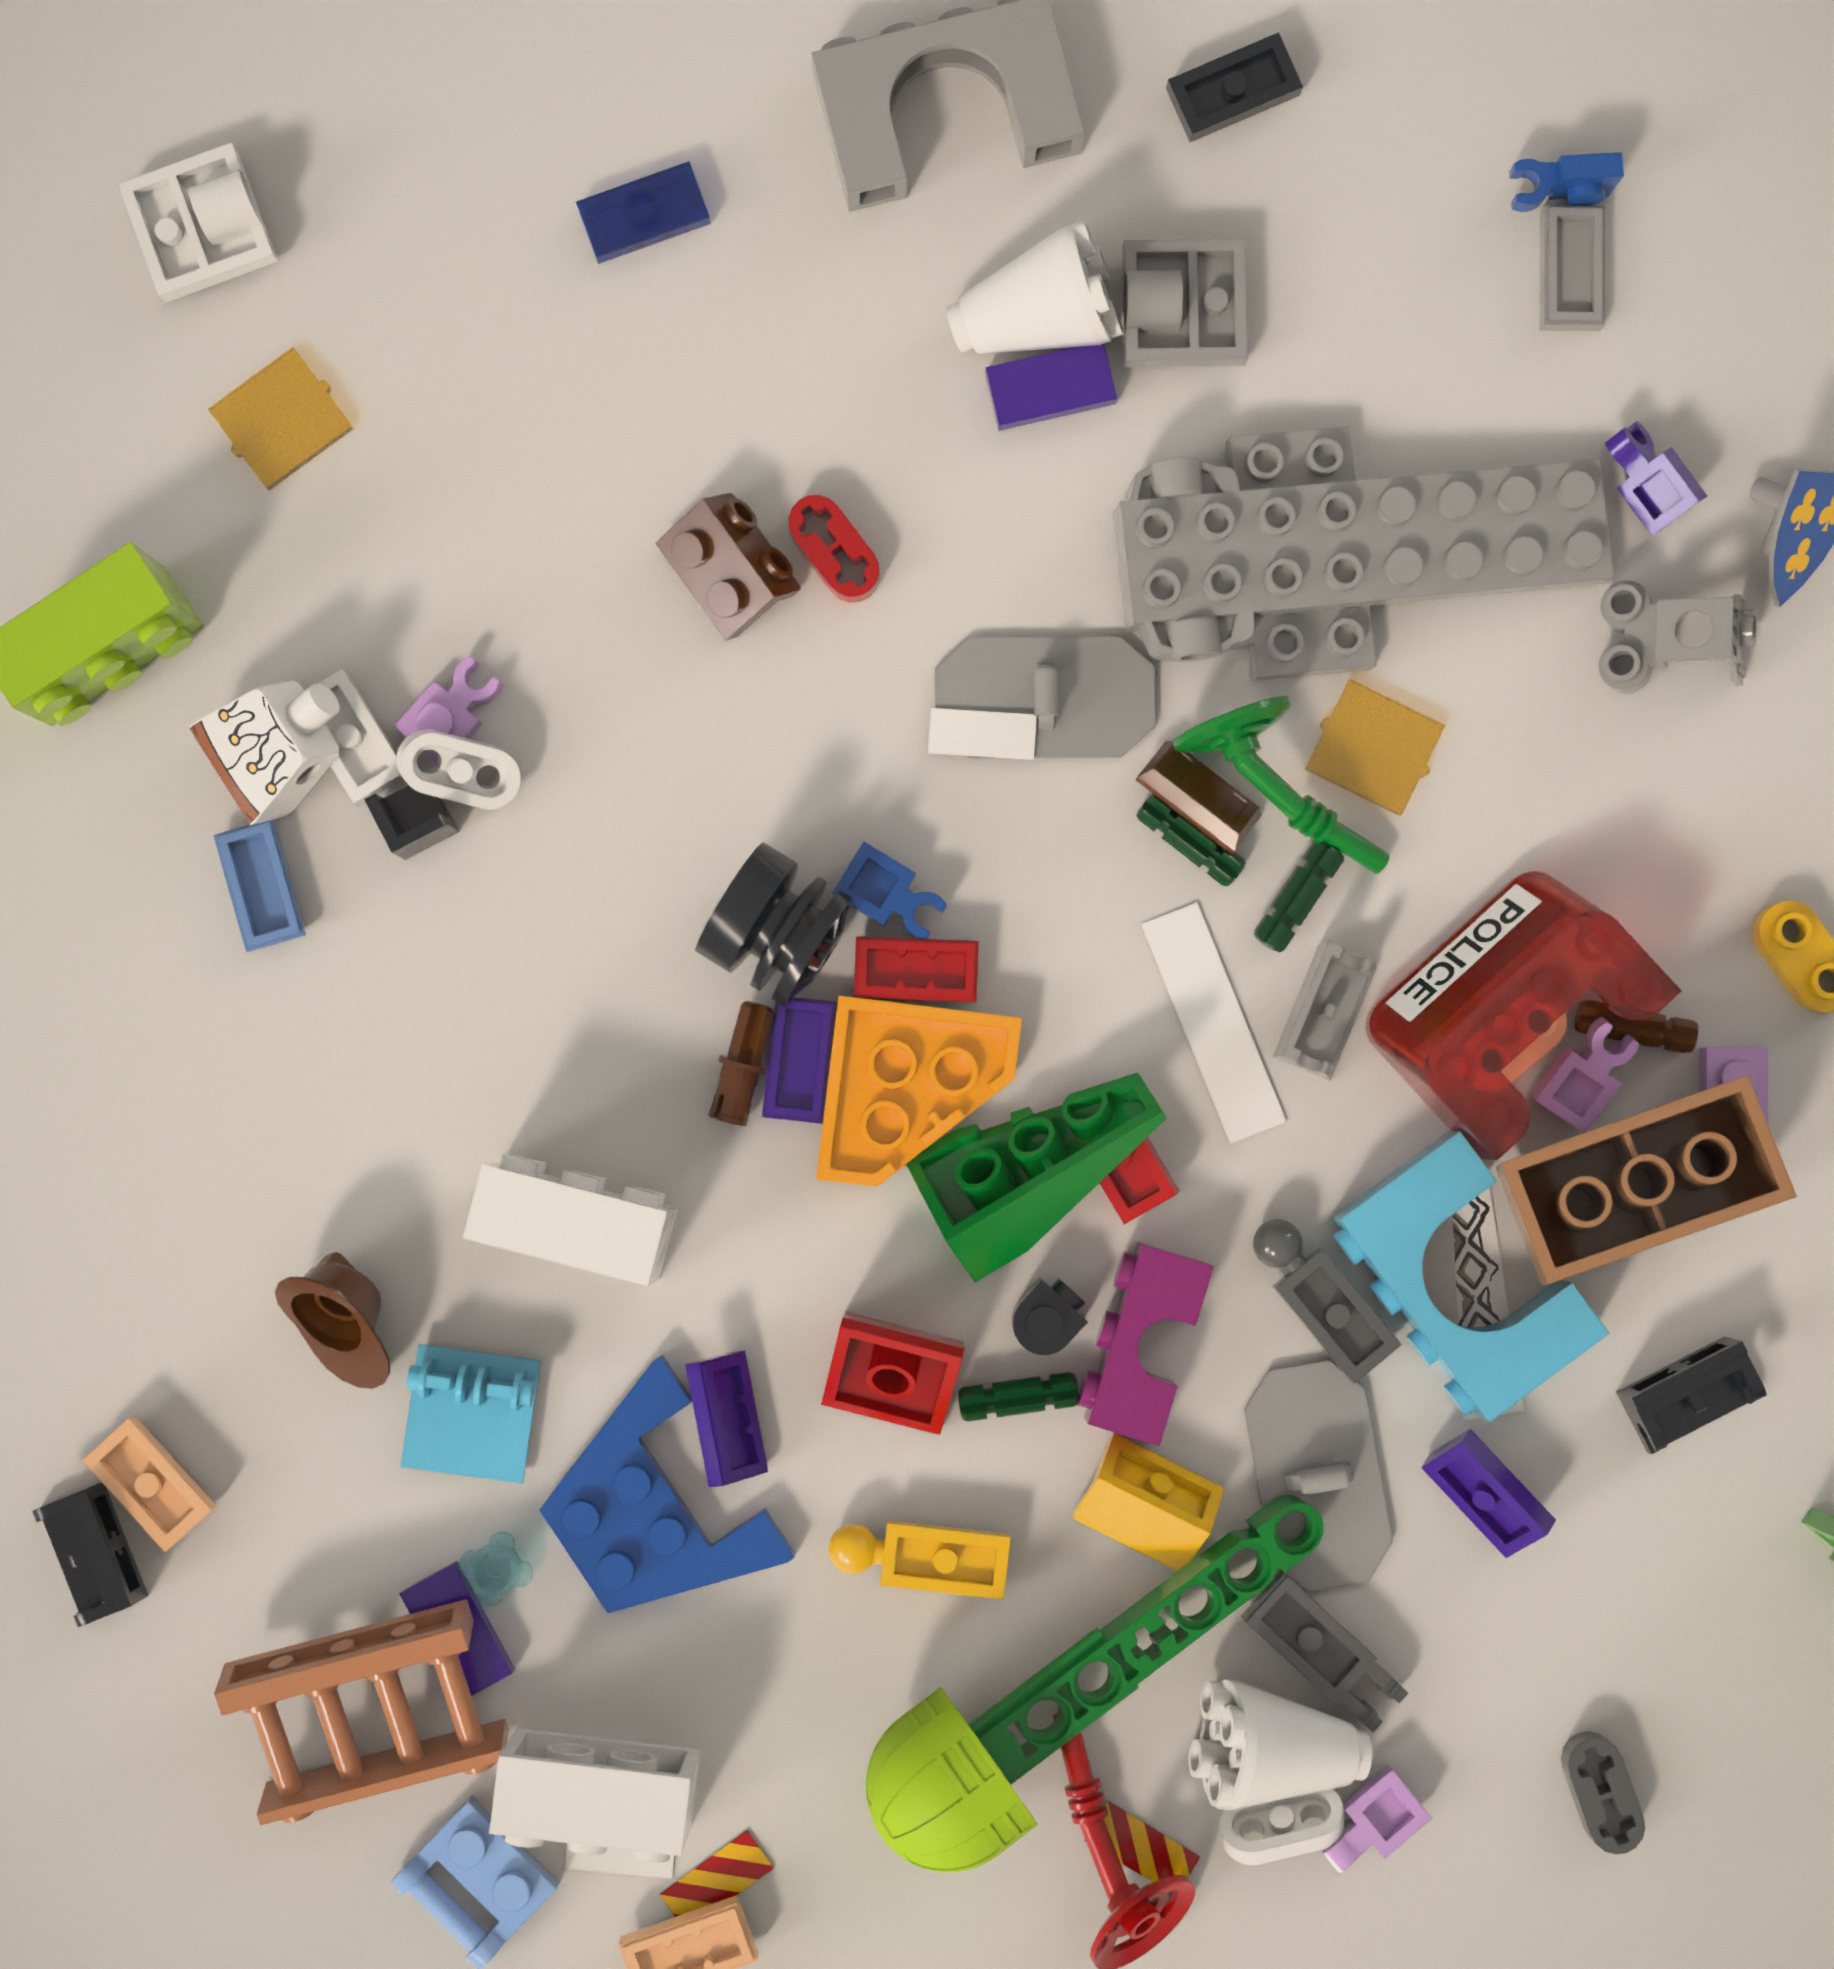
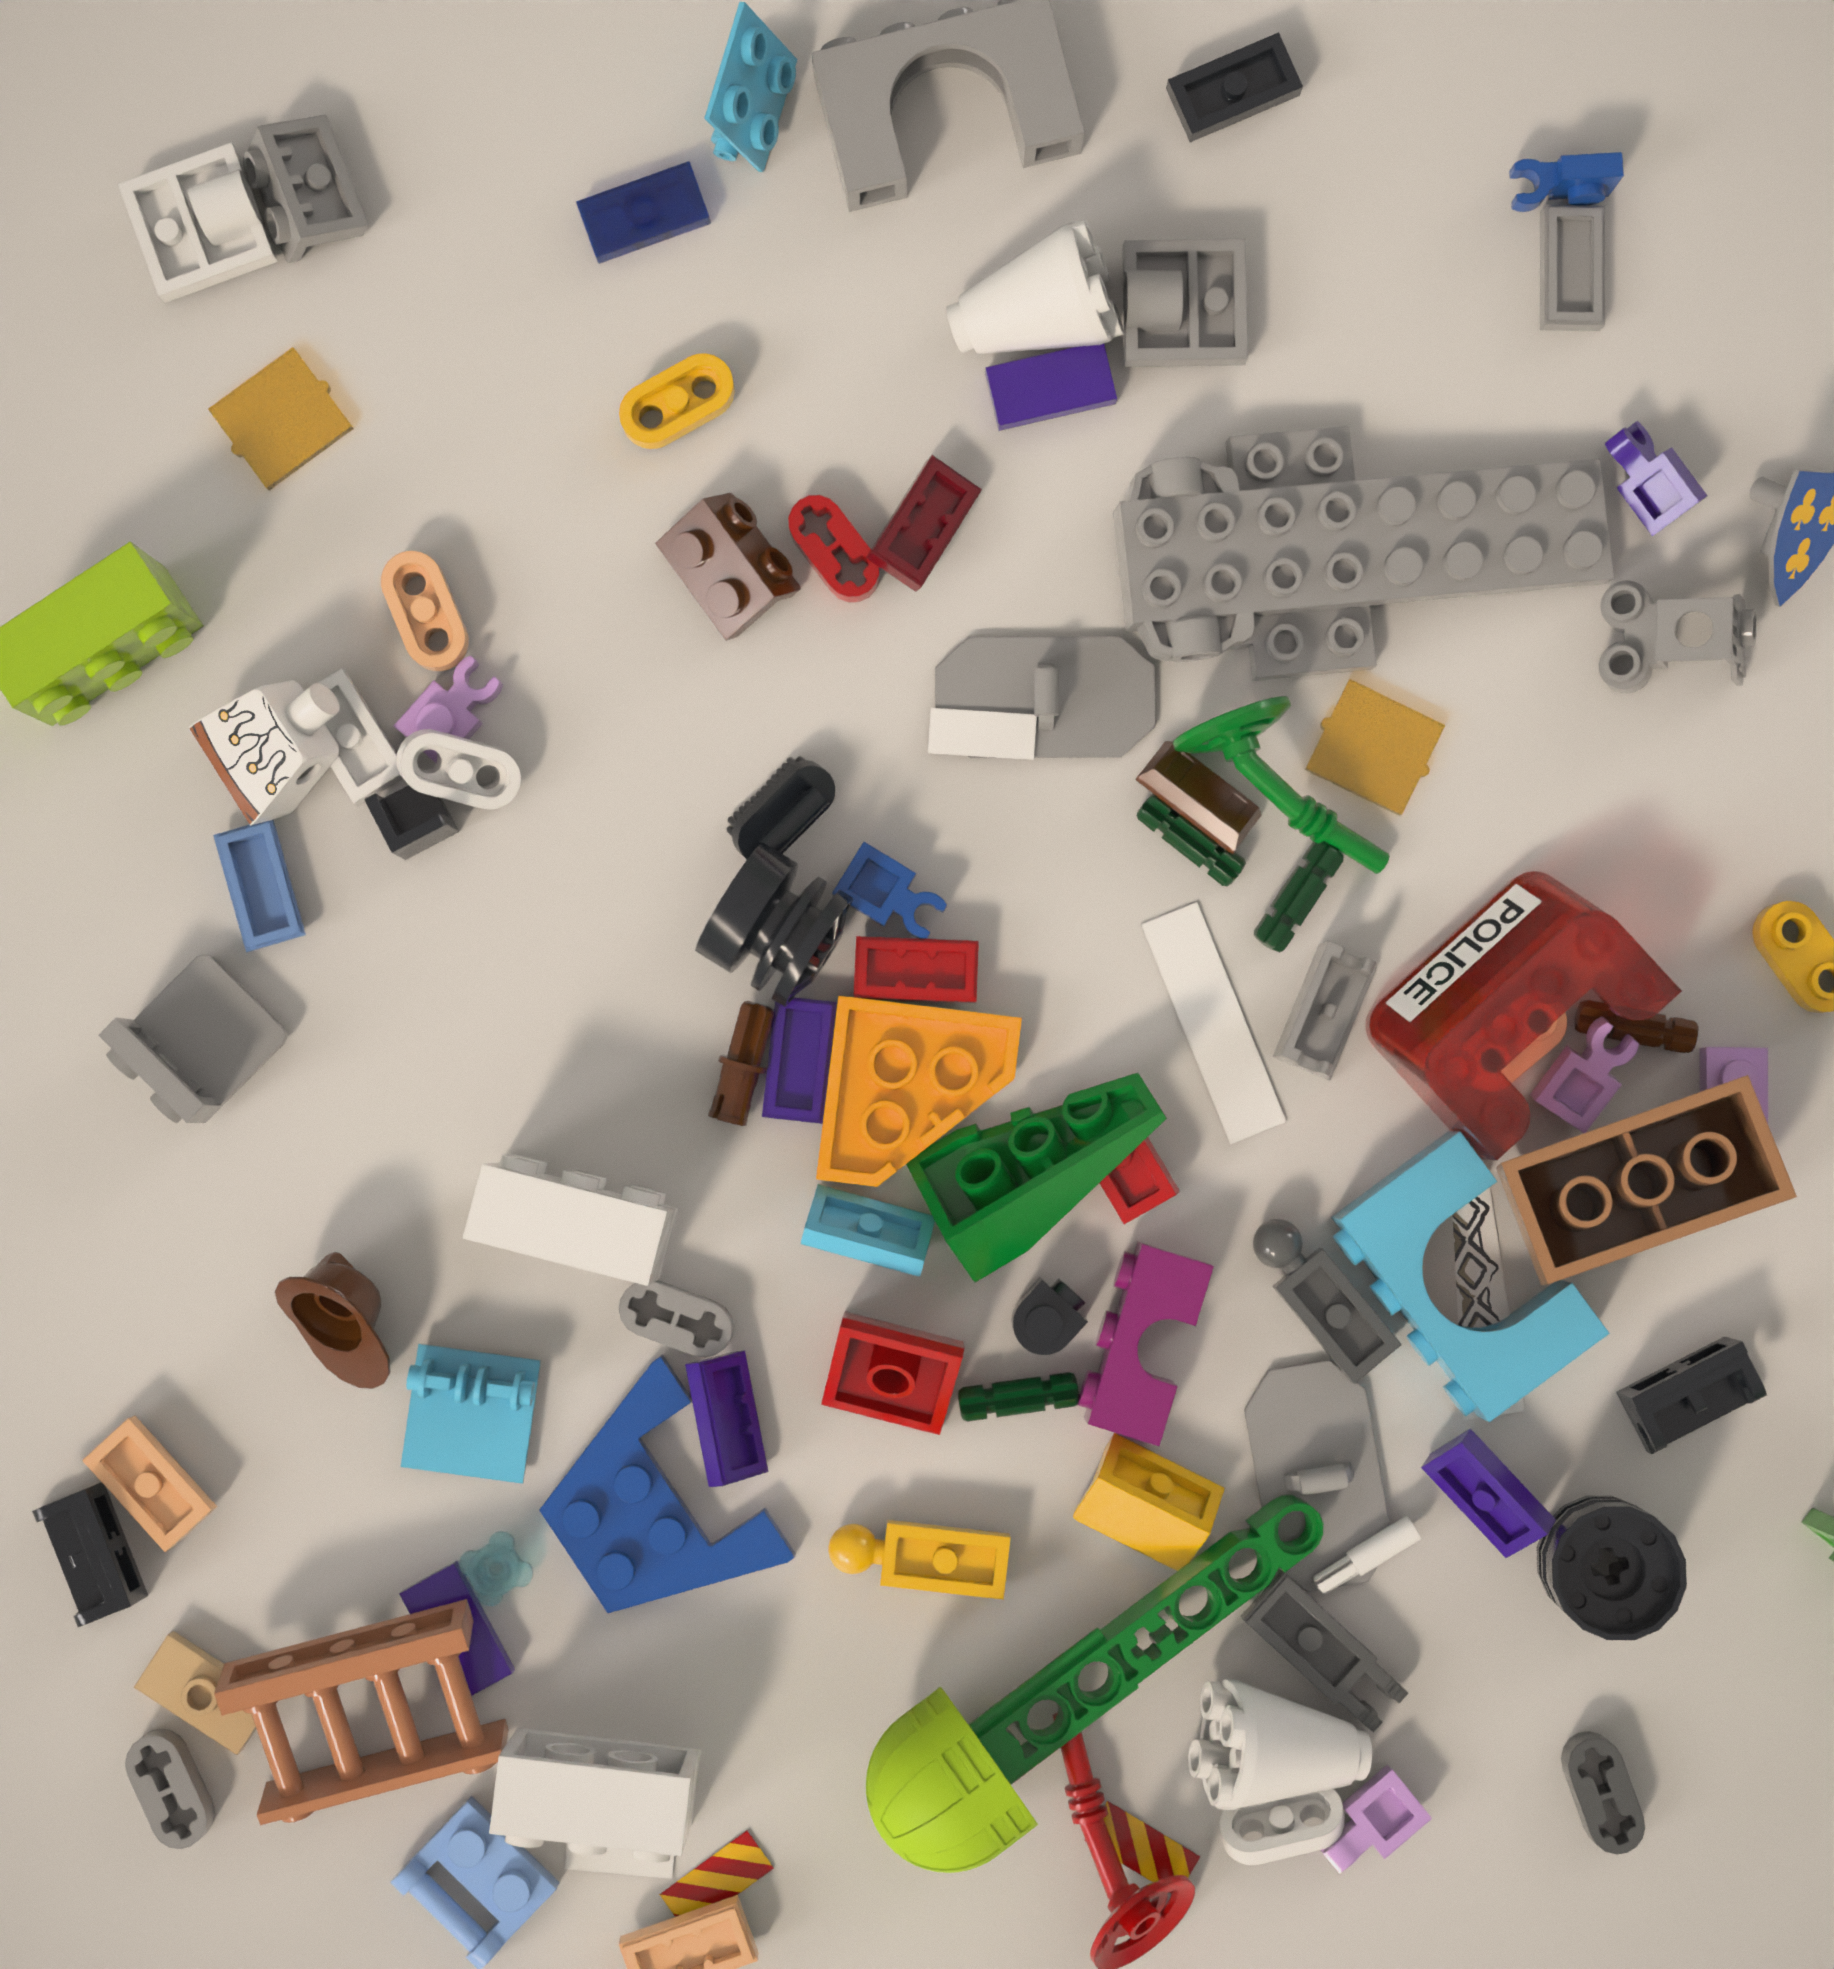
none -> light grey bracket [98,955,287,1123]
none -> light grey beam [125,1729,215,1849]
none -> tan plate [134,1631,256,1755]
none -> light grey bracket [243,115,369,263]
none -> light nougat plate [381,551,469,671]
none -> yellow plate [619,353,735,449]
none -> light grey beam [619,1280,734,1358]
none -> medium azure hinge [704,1,797,172]
none -> black piece [726,756,835,859]
none -> medium azure plate [801,1184,935,1277]
none -> dark red plate [866,455,982,592]
none -> white pin [1313,1515,1421,1595]
none -> black wheel [1536,1496,1687,1640]

